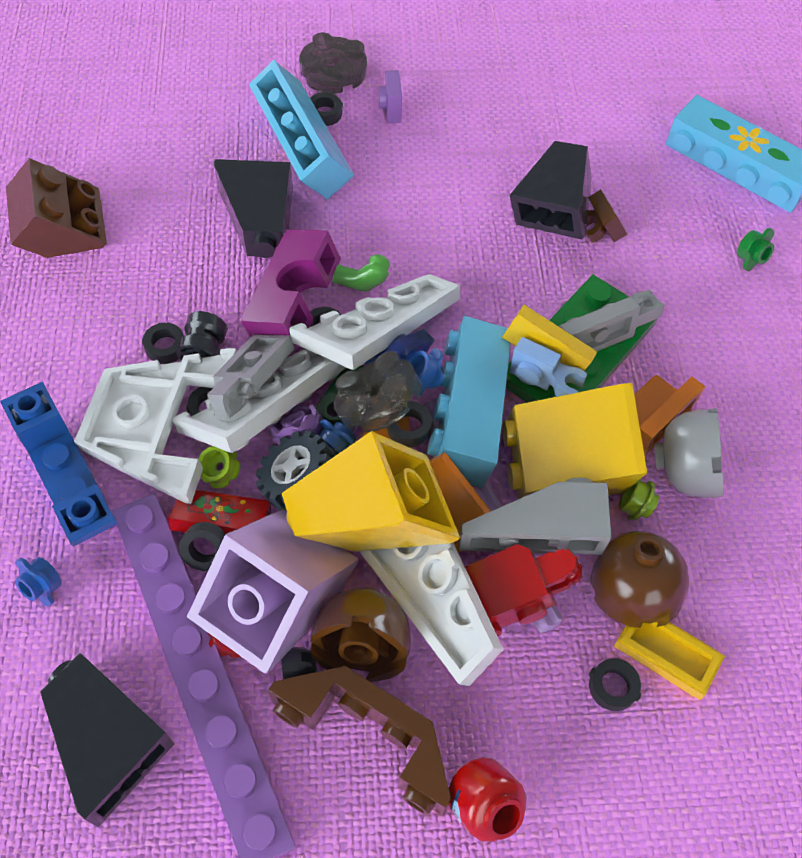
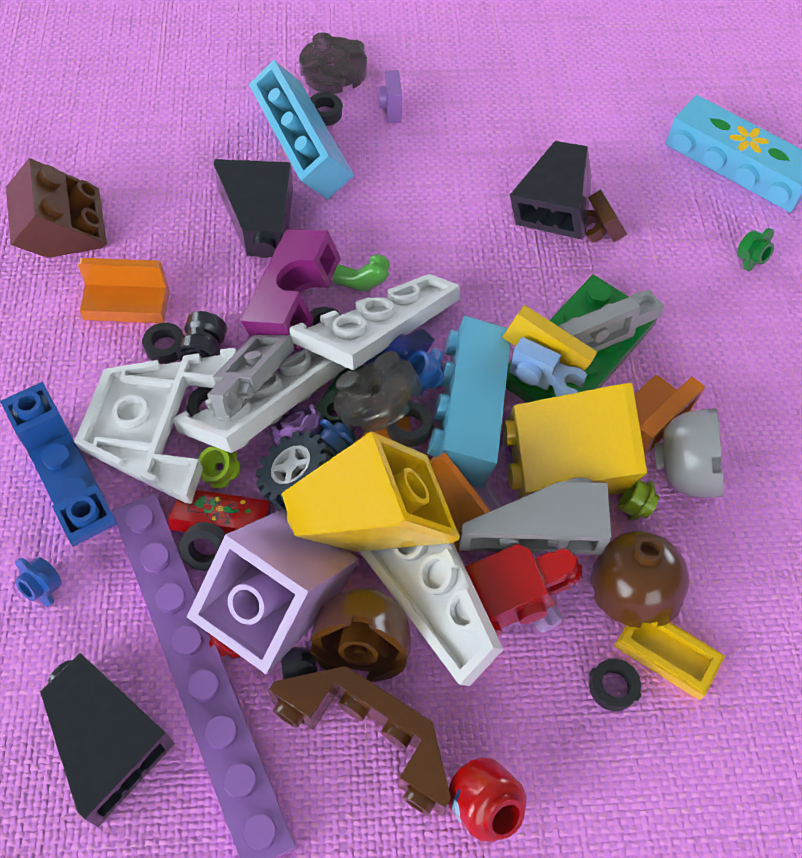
none -> orange panel [78,258,170,323]

